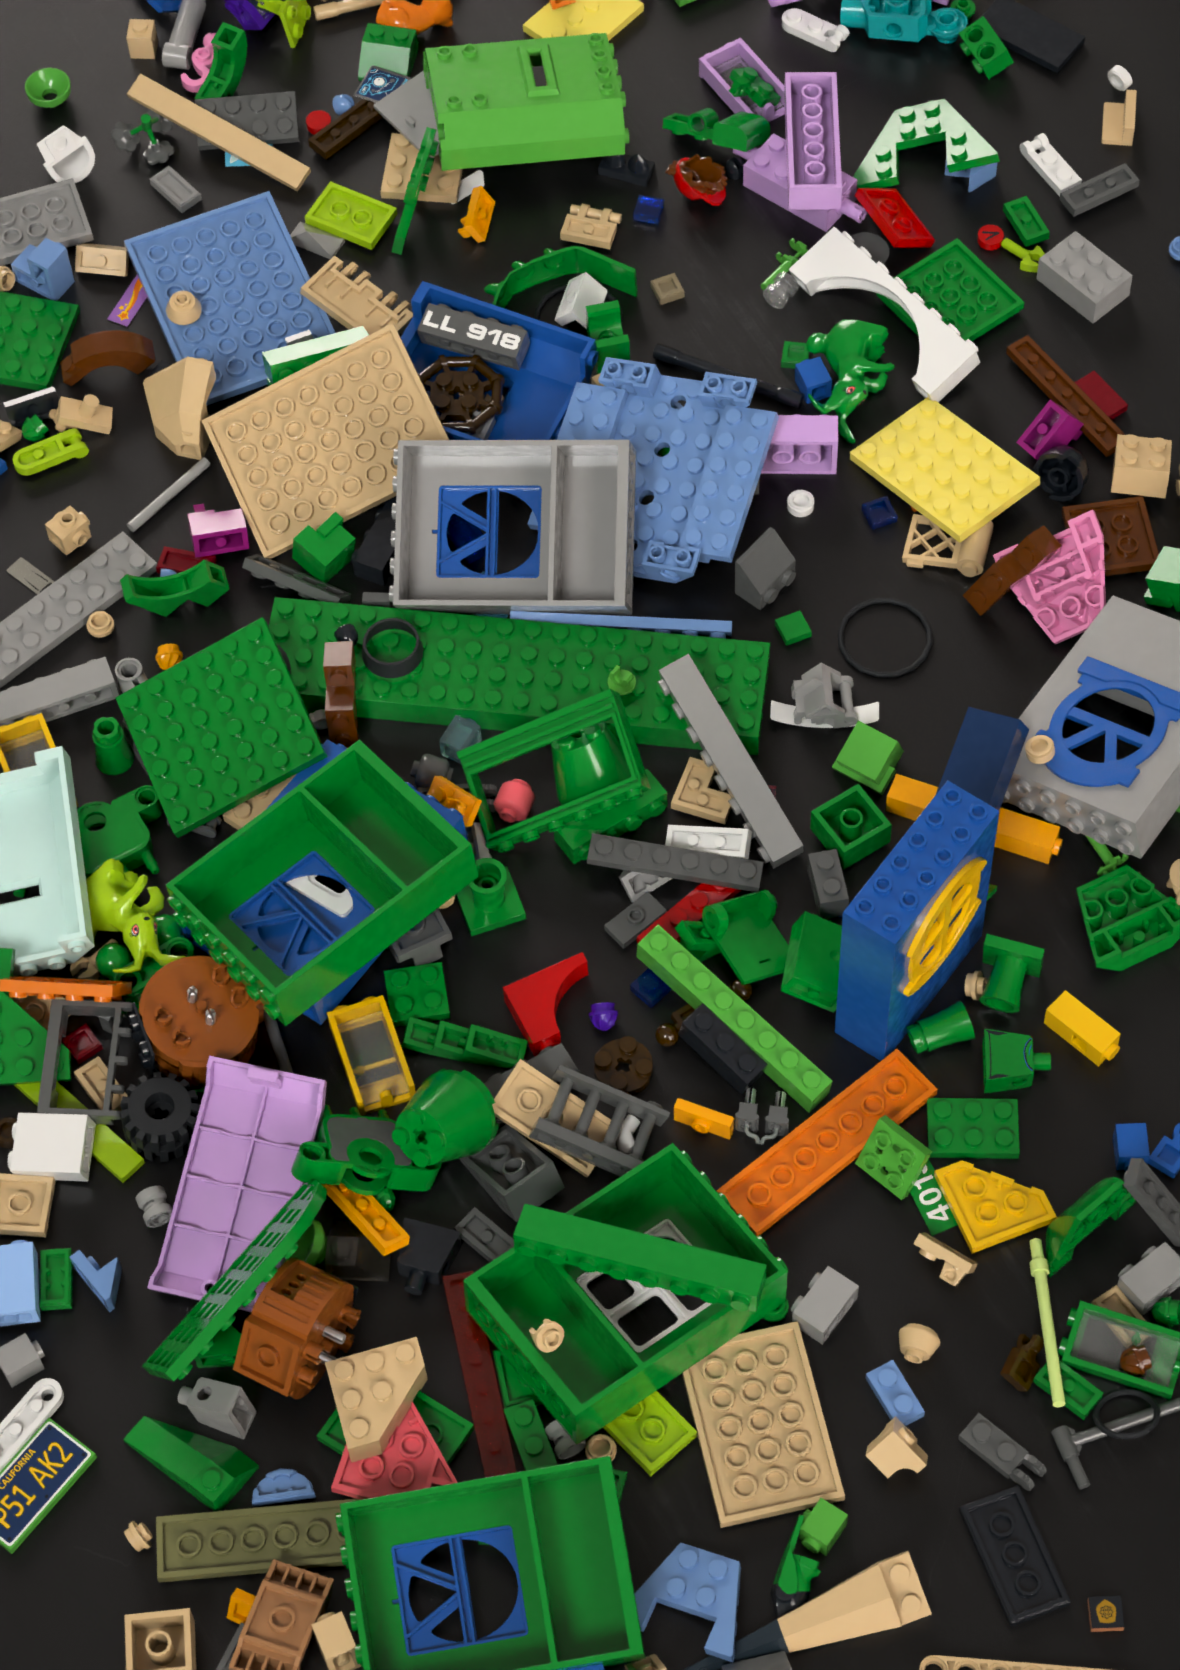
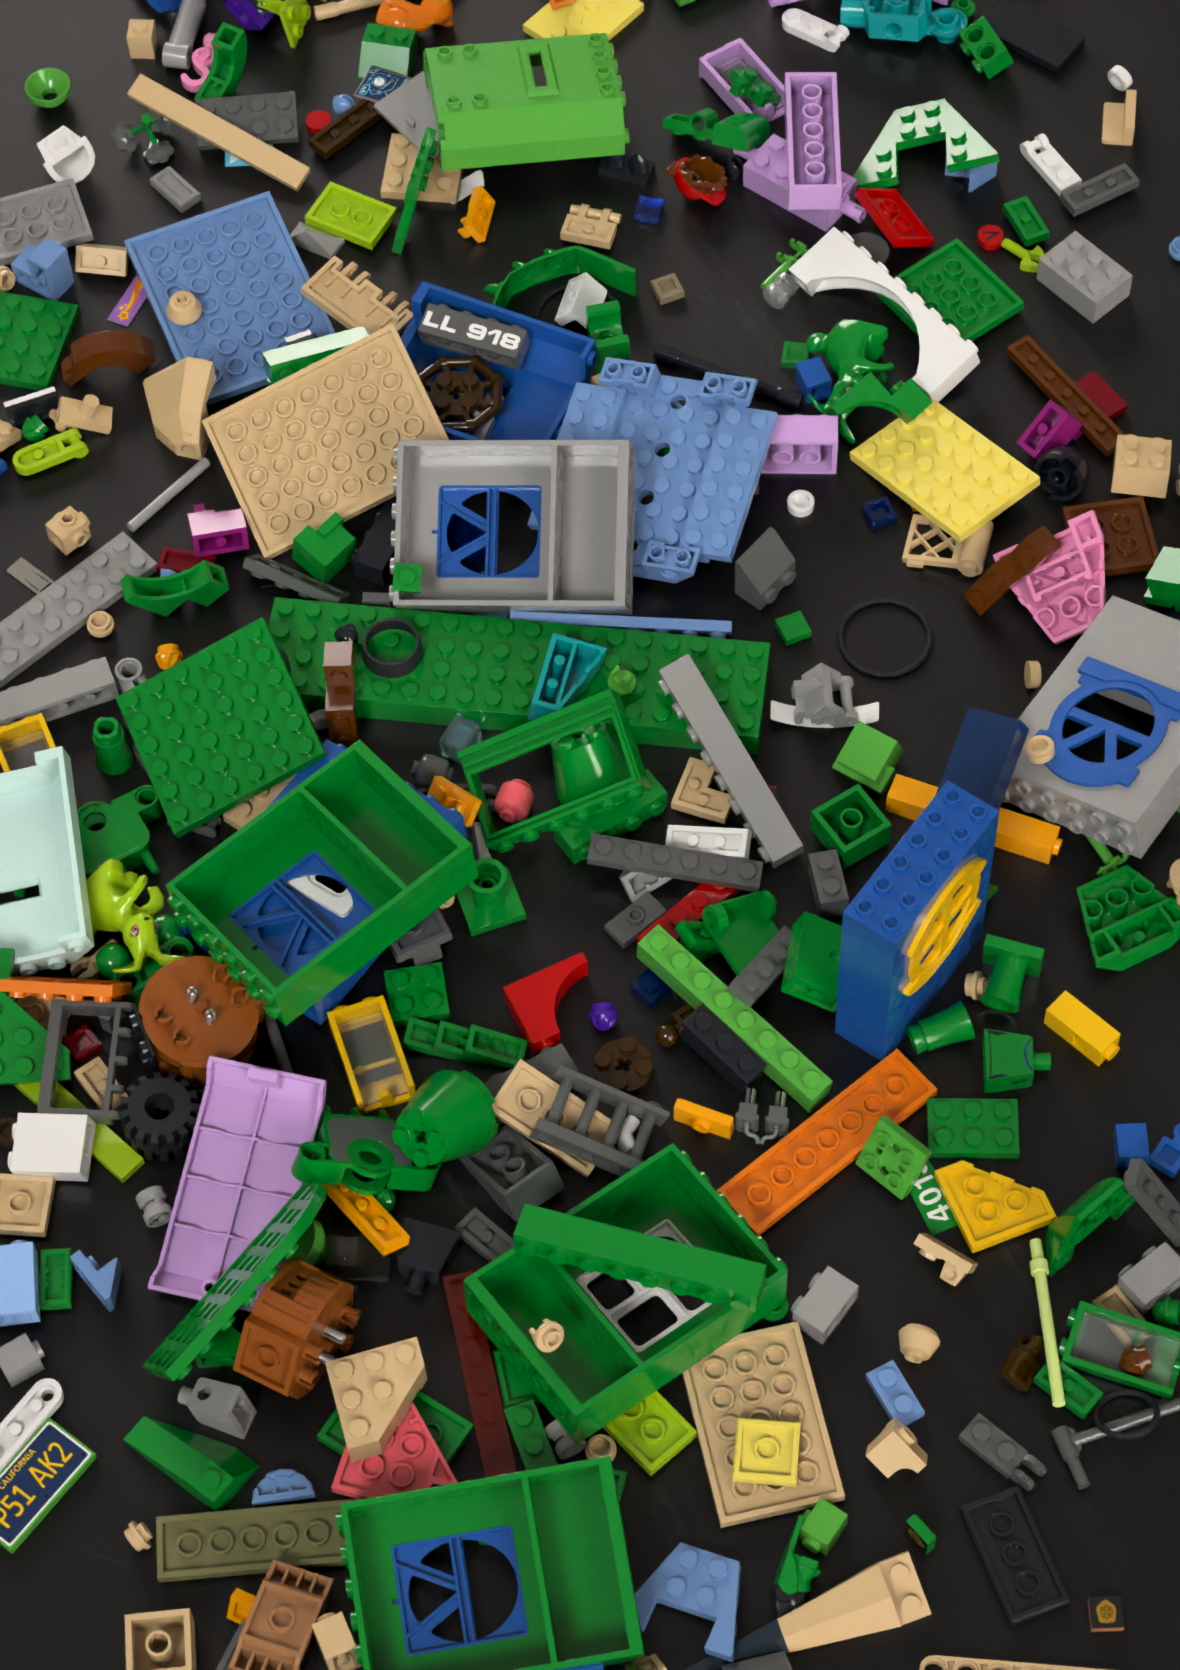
none -> green plate [392,563,422,594]
none -> teal wedge [528,633,607,721]
none -> dark grey plate [726,925,791,1008]
none -> light yellow tile [732,1417,801,1487]
none -> green arch [826,371,932,424]
none -> green tile [904,1514,936,1555]
none -> tan tile [1024,661,1042,689]

